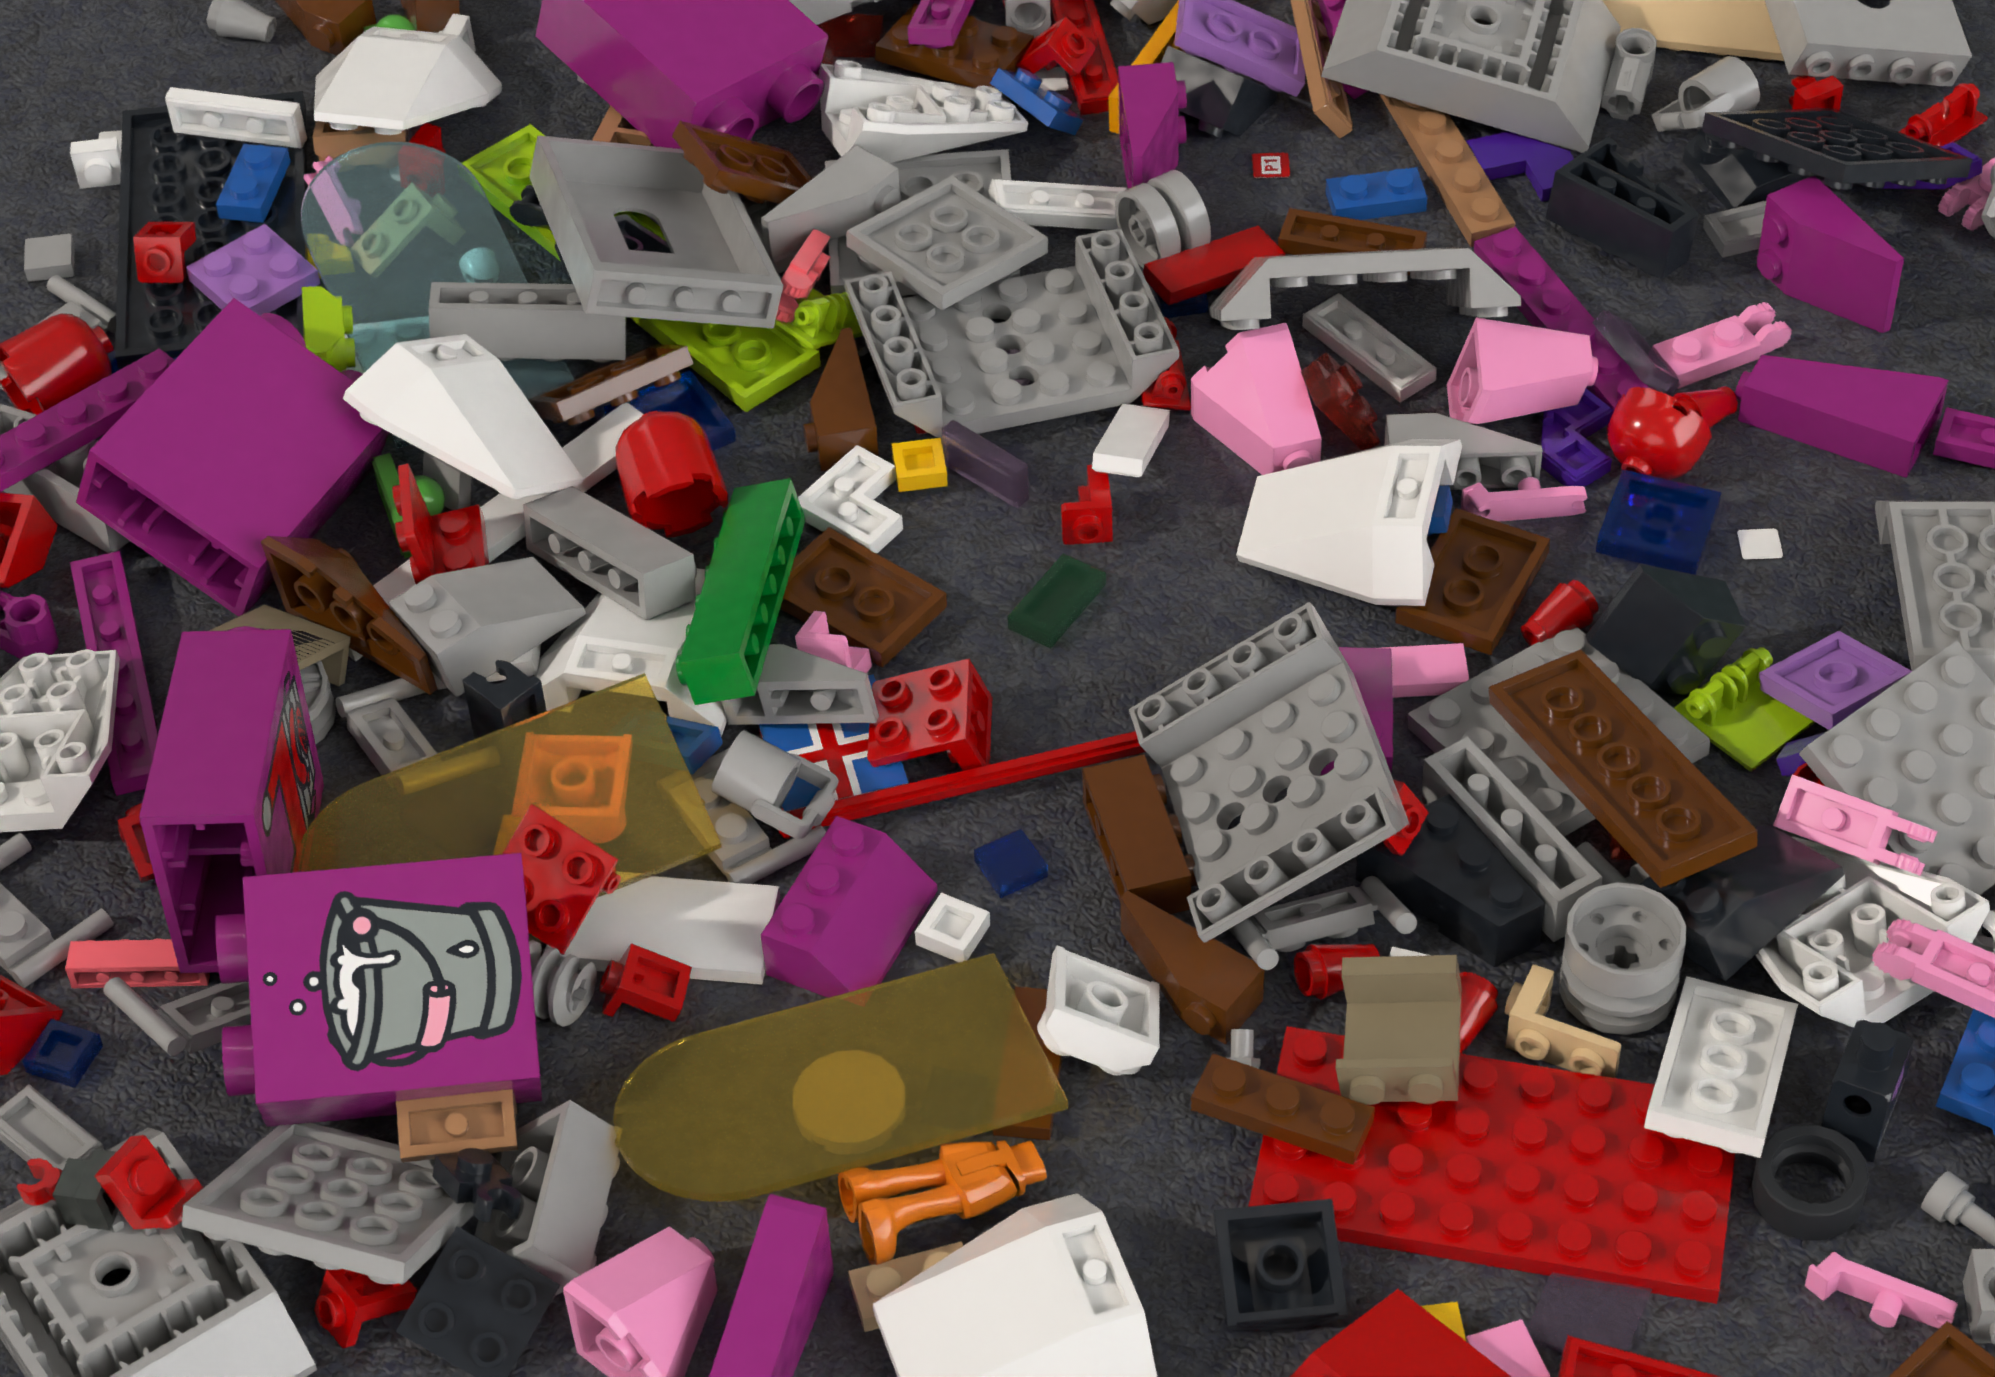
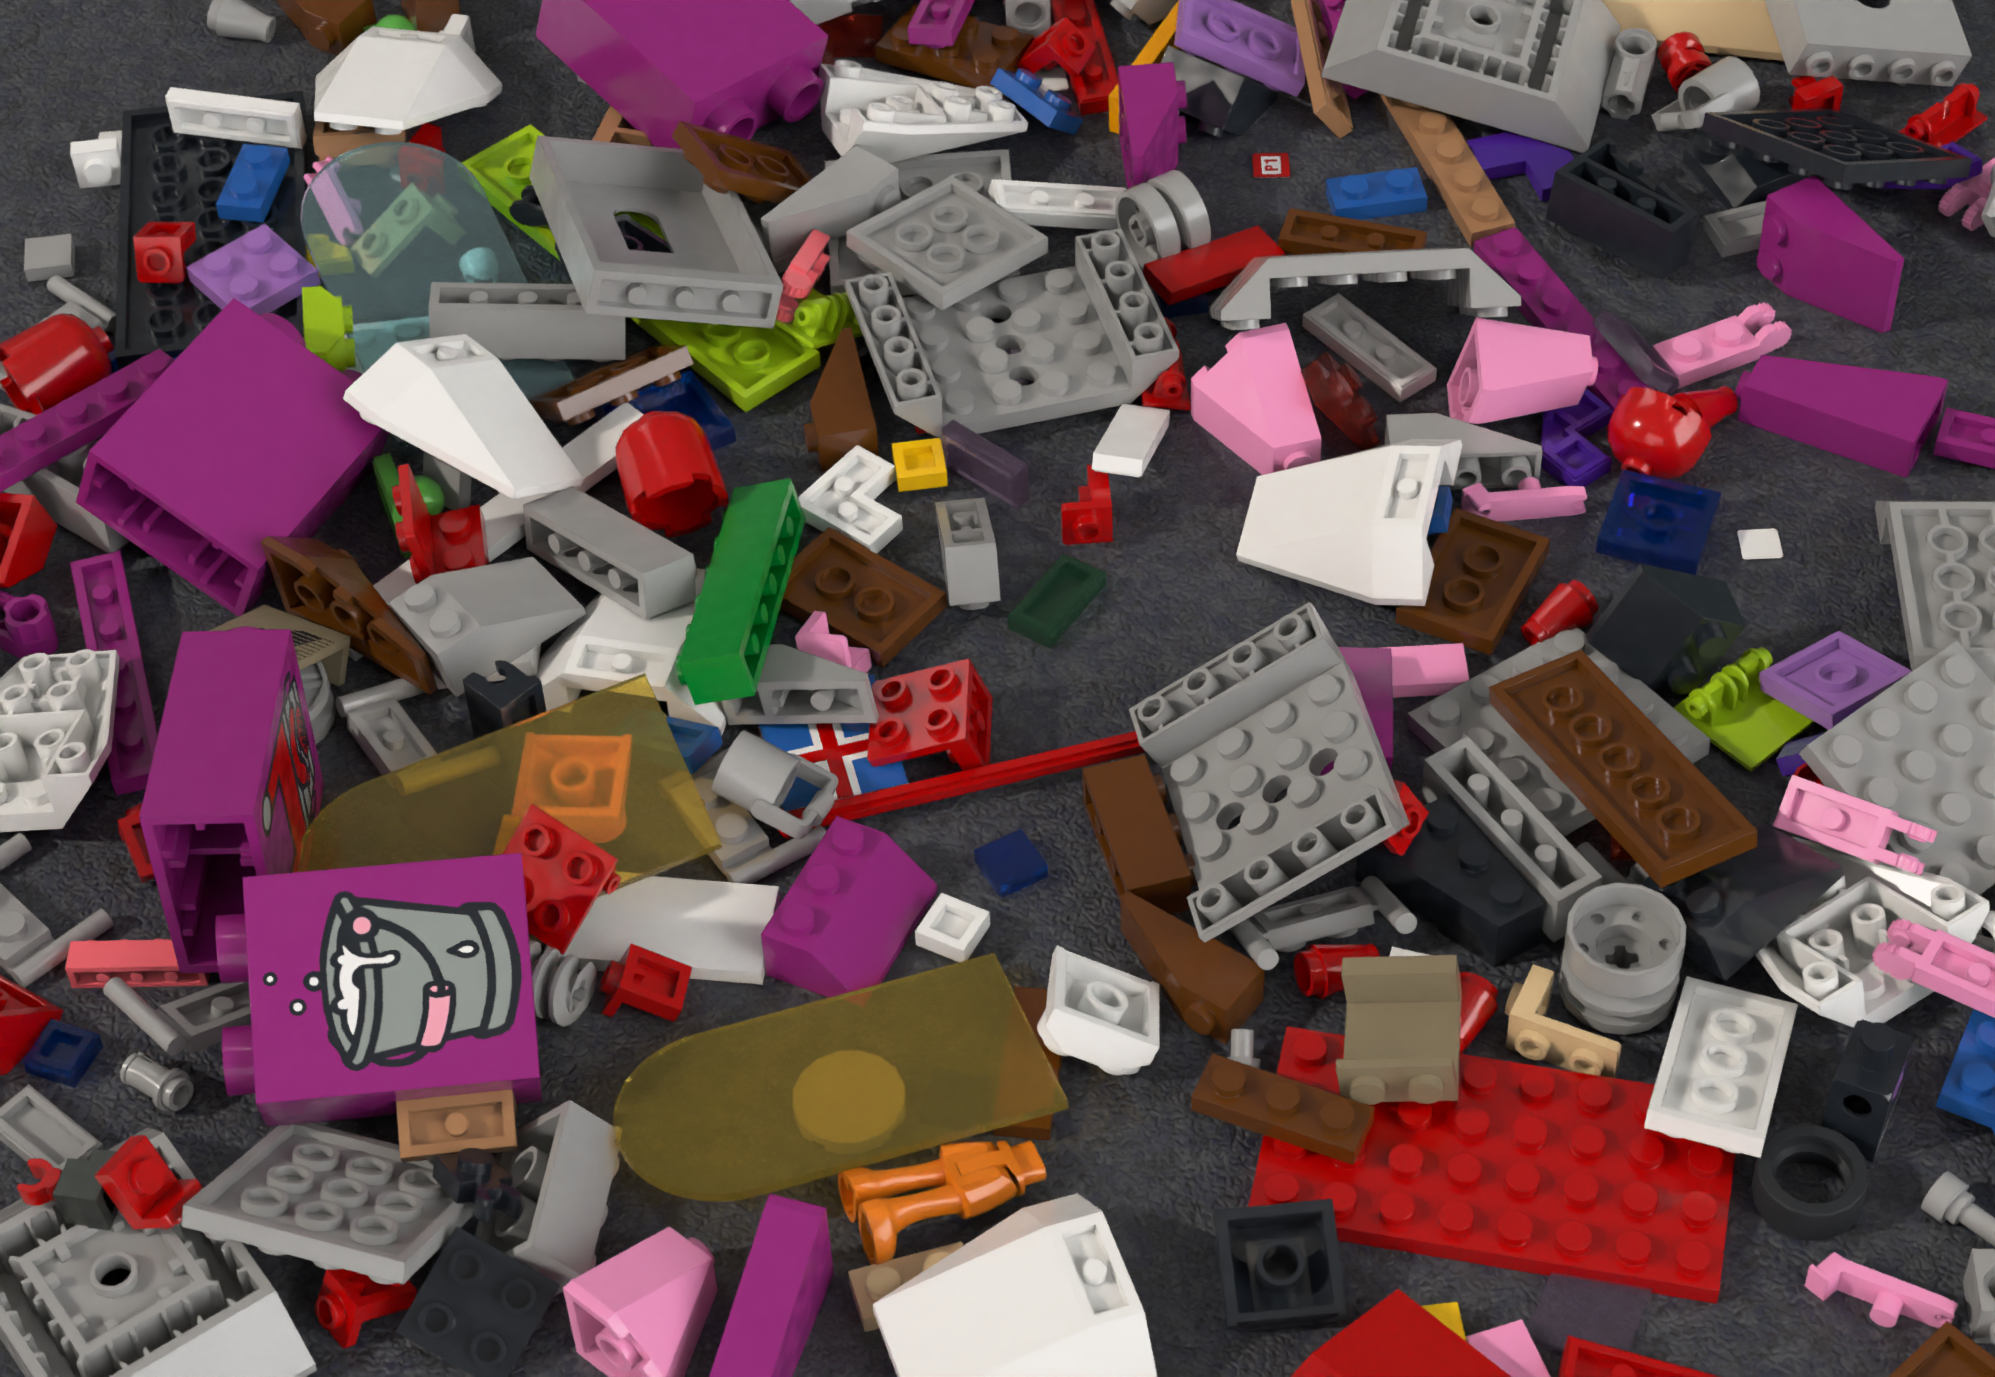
none -> light grey pin [120,1051,194,1111]
none -> light grey slope [935,497,1001,610]
none -> red wheel [1657,32,1713,93]

